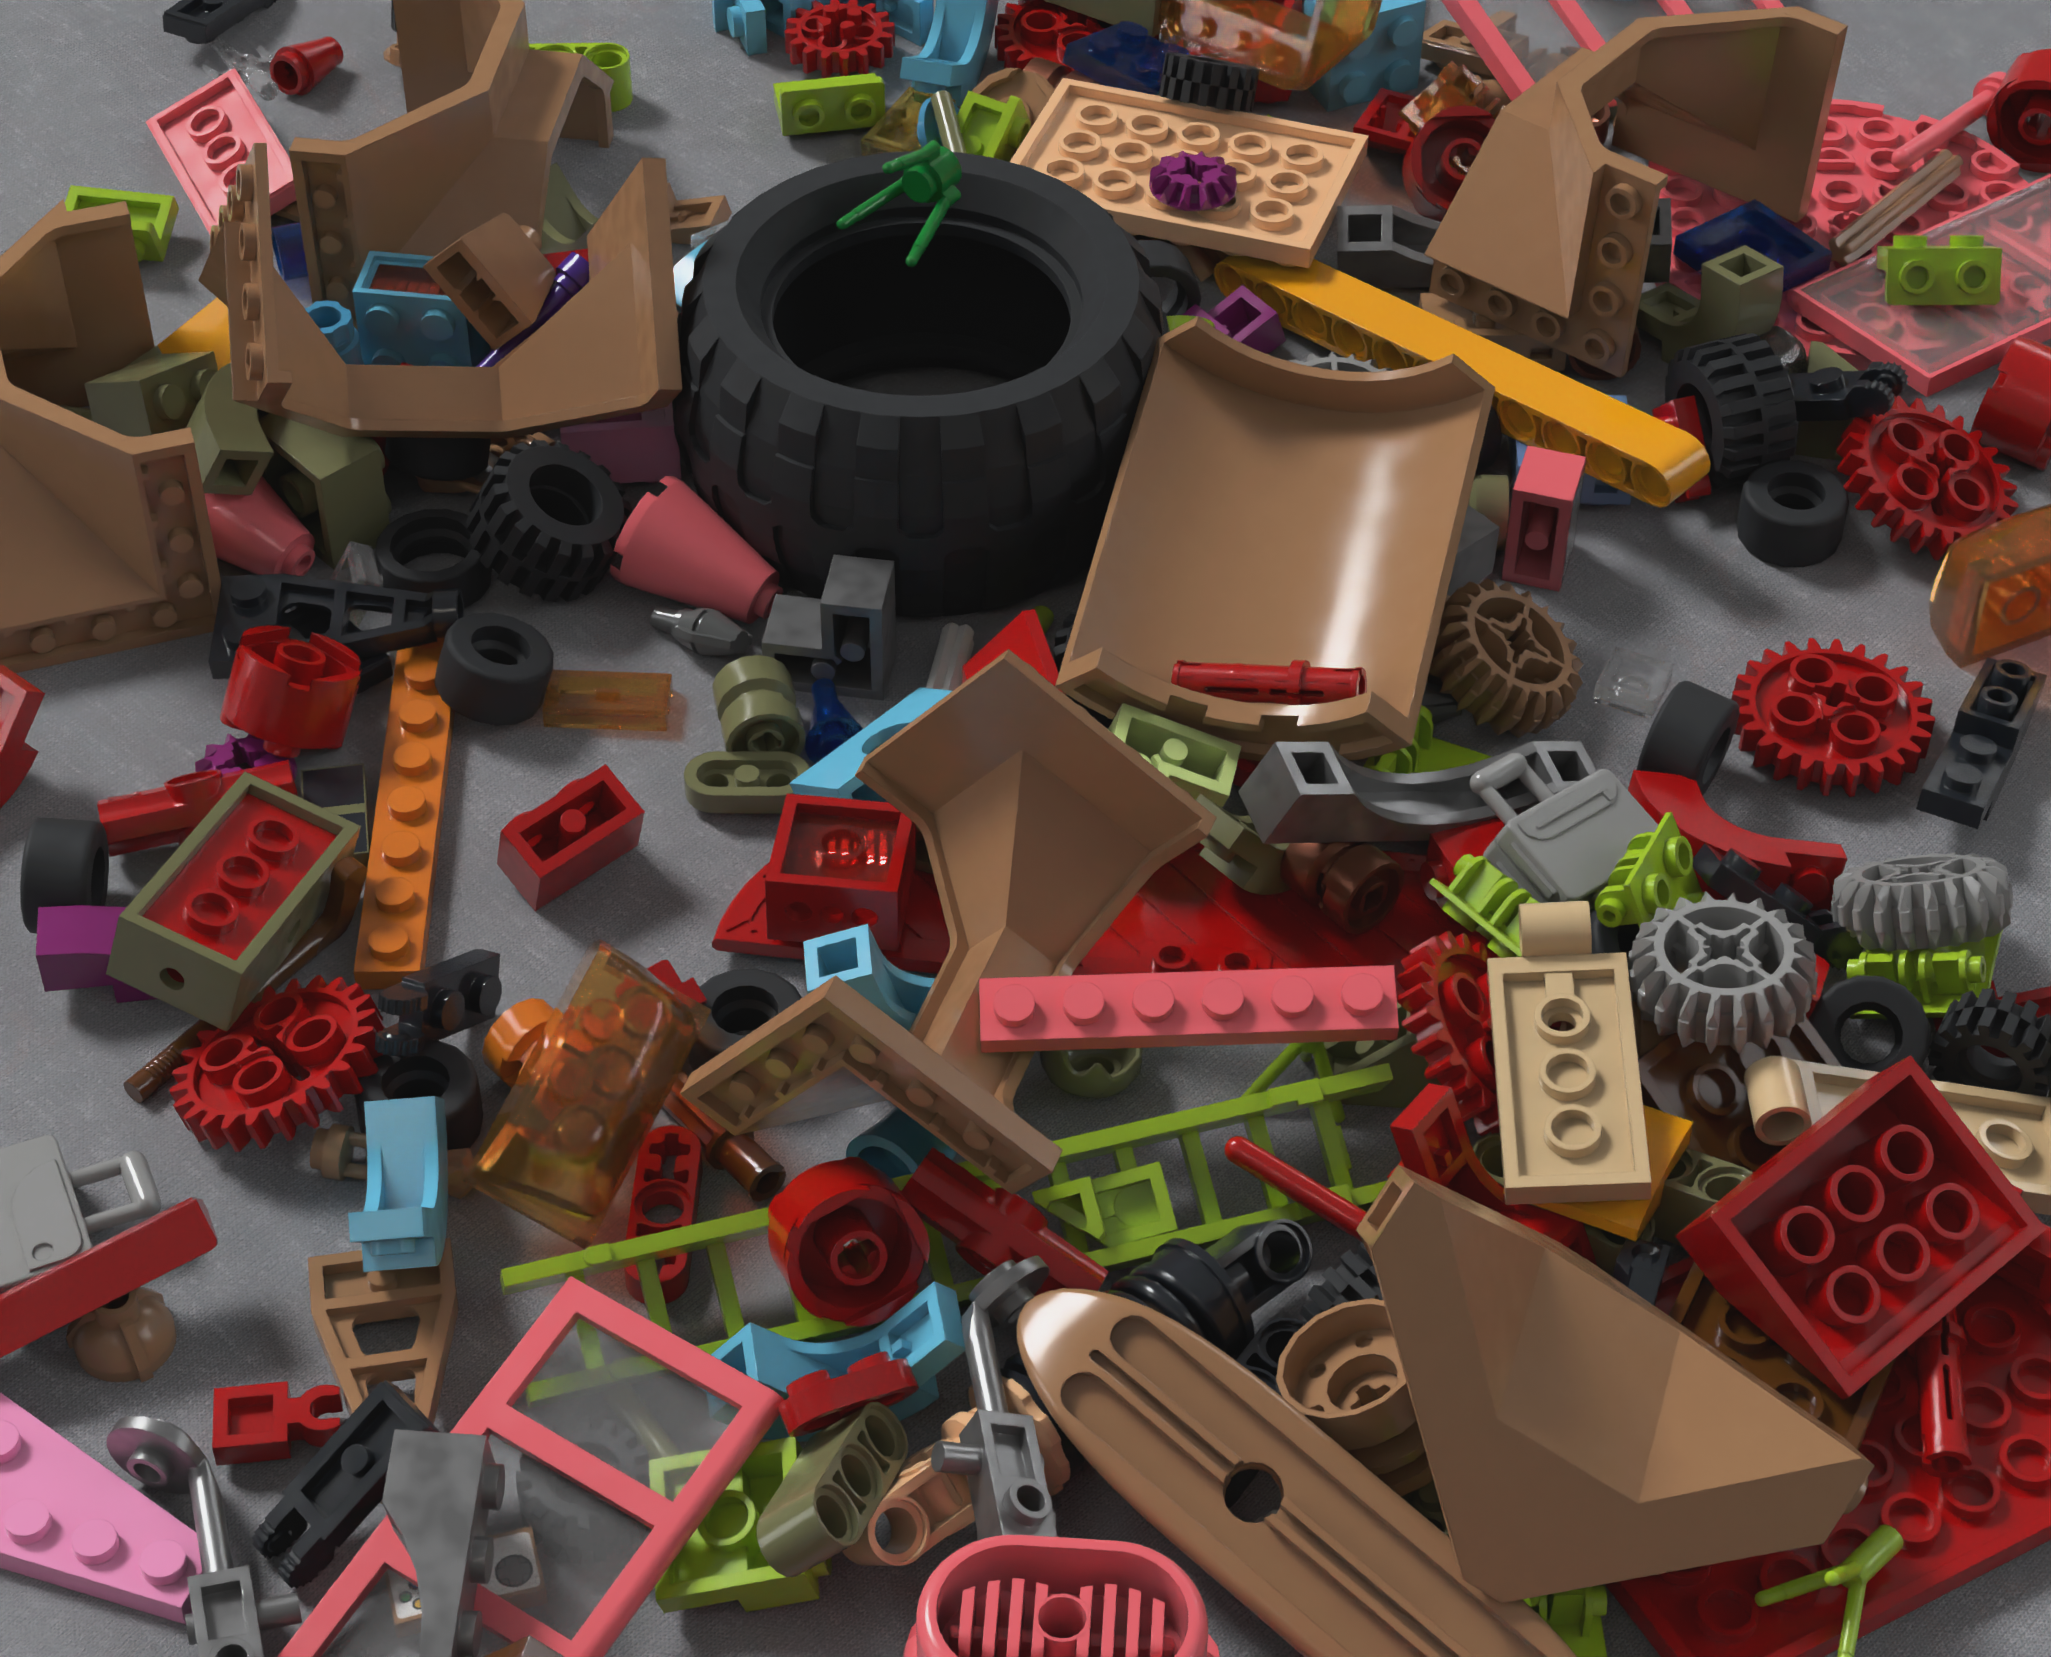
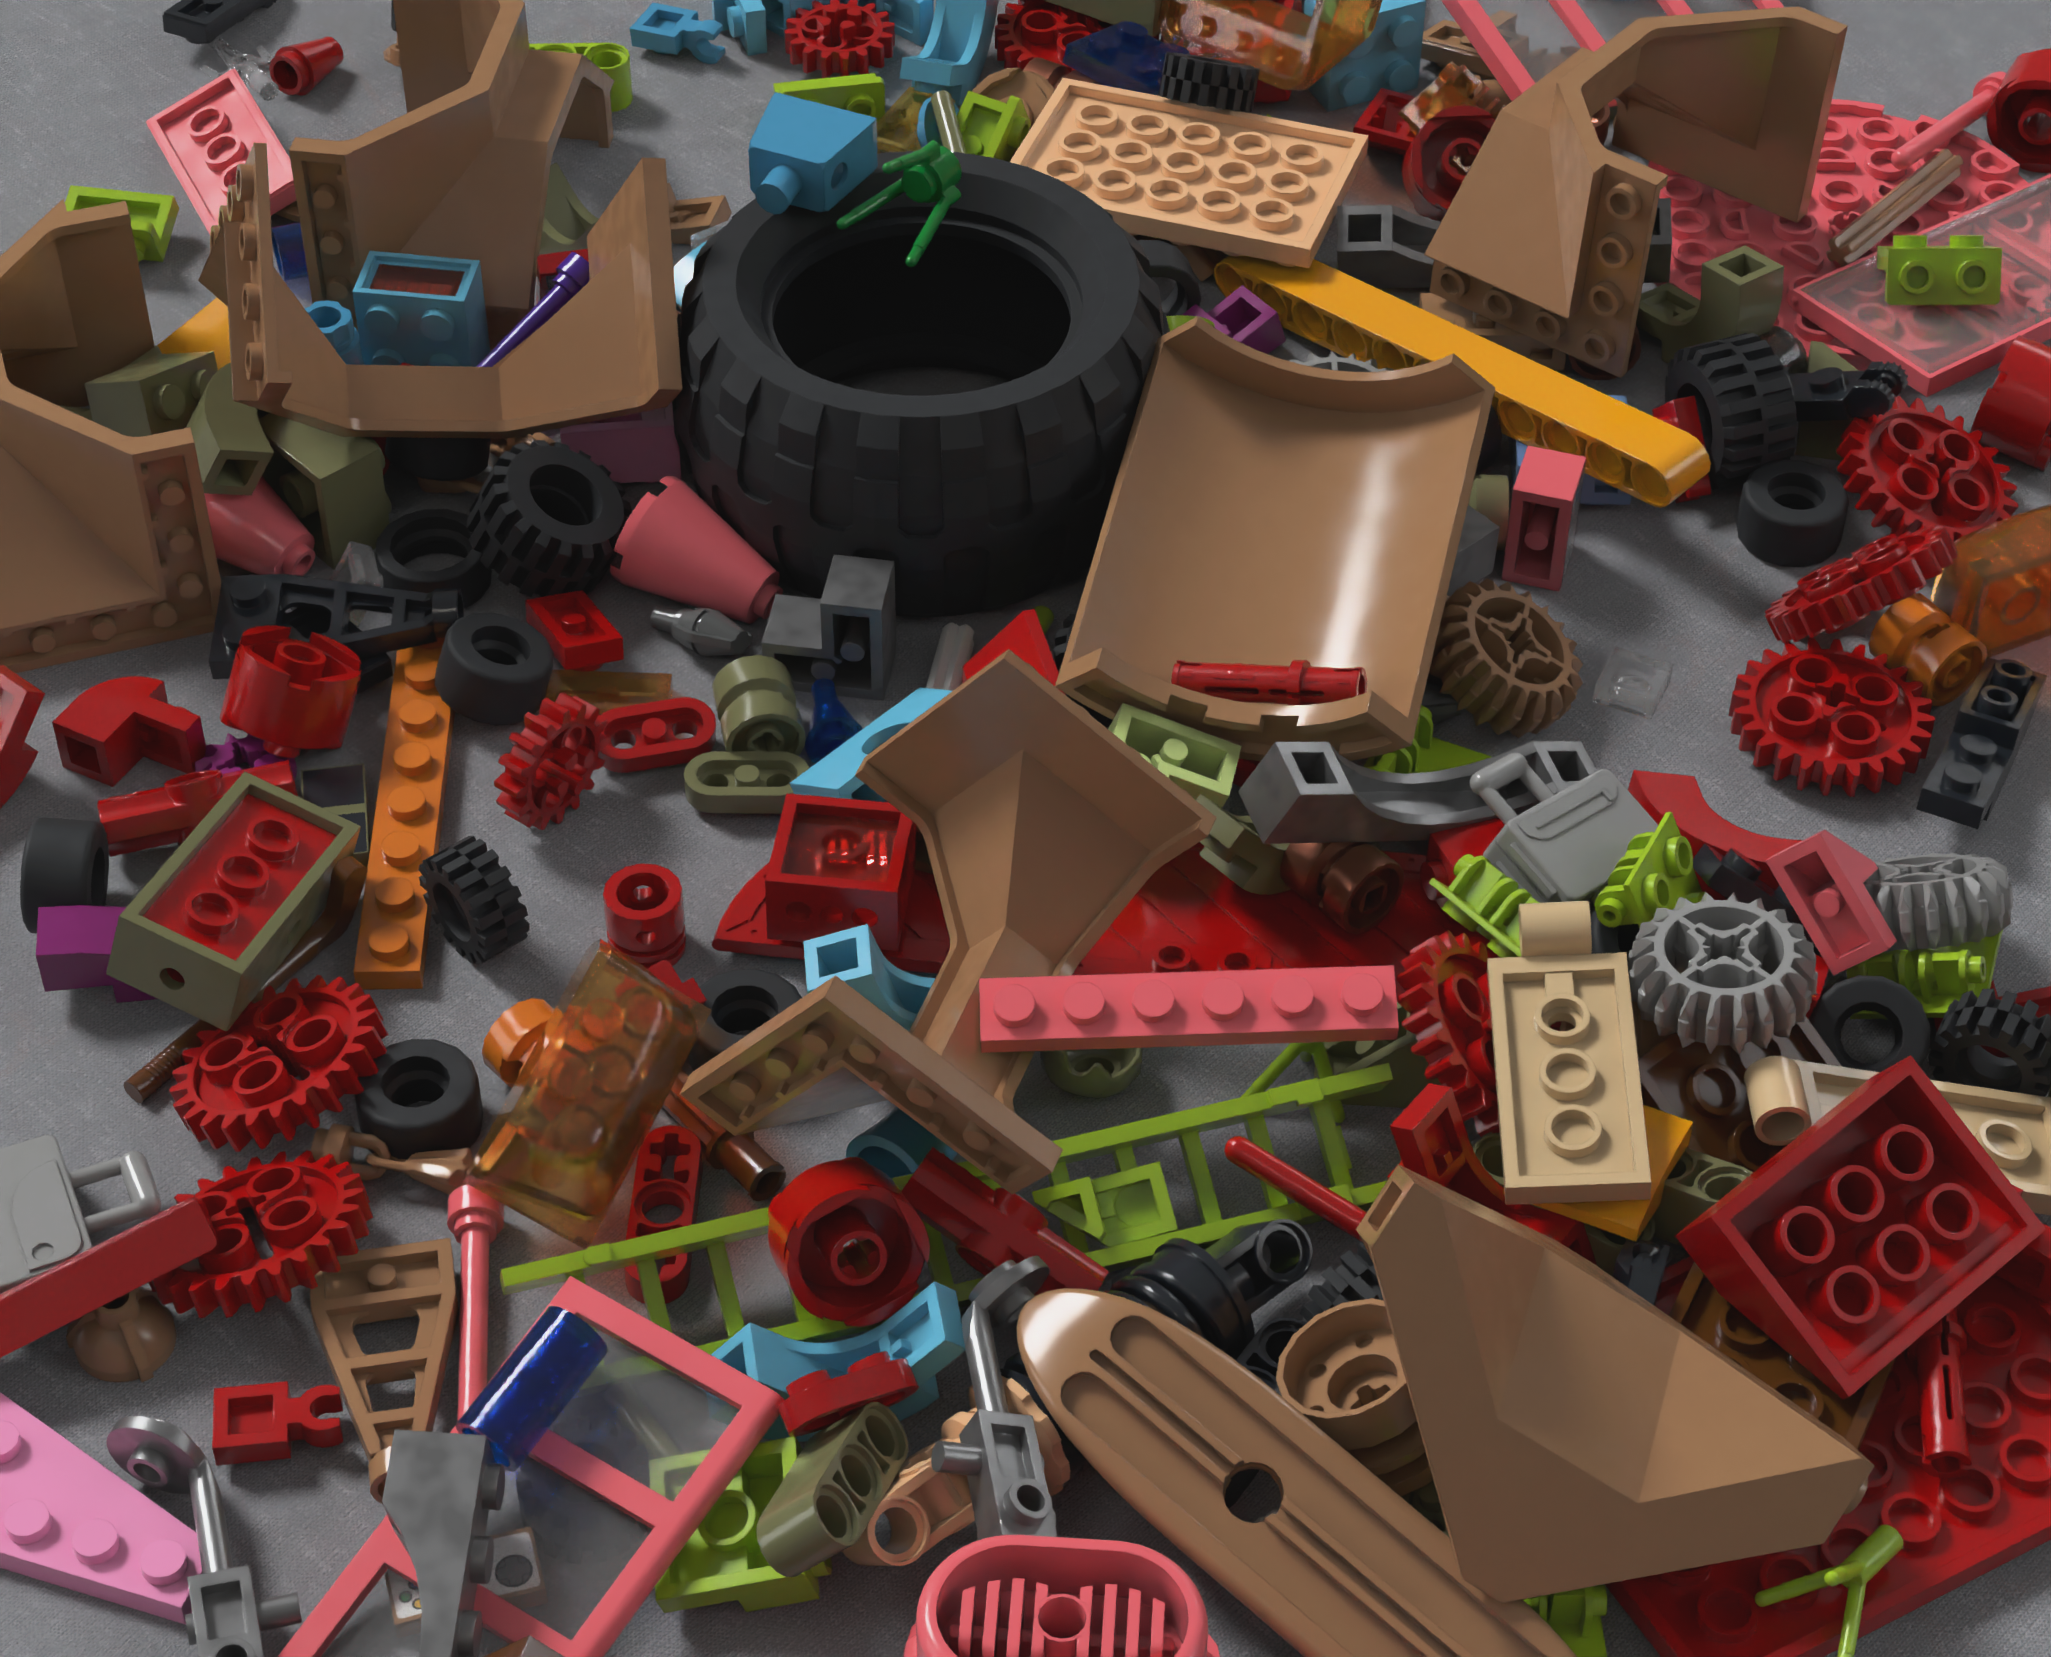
black hinge [252,1380,440,1589] -> none
medium azure arch [348,1096,448,1272] -> none
black hinge [375,949,502,1057] -> none
medium nougat torso [423,212,556,351] -> none
red brick [497,764,645,911] -> none
magenta gear [1149,151,1237,212] -> none
black tyre [1637,681,1740,796] -> none
clear blue plate [1673,199,1832,293] -> none
none -> red brick [52,676,206,787]
none -> red gear [149,1150,373,1318]
none -> black tyre [419,836,530,965]
none -> coral piece [447,1184,504,1423]
none -> clear blue pin [456,1306,608,1472]
none -> red gear [494,693,609,830]
none -> red plate [525,590,624,672]
none -> red plate [598,697,716,773]
none -> red piece [603,863,687,973]
none -> dark azure plate [629,3,726,64]
none -> dark azure torso [748,92,878,214]
none -> red gear [1764,525,1959,643]
none -> coral slope [1766,830,1897,976]
none -> orange wheel [1868,593,1987,706]

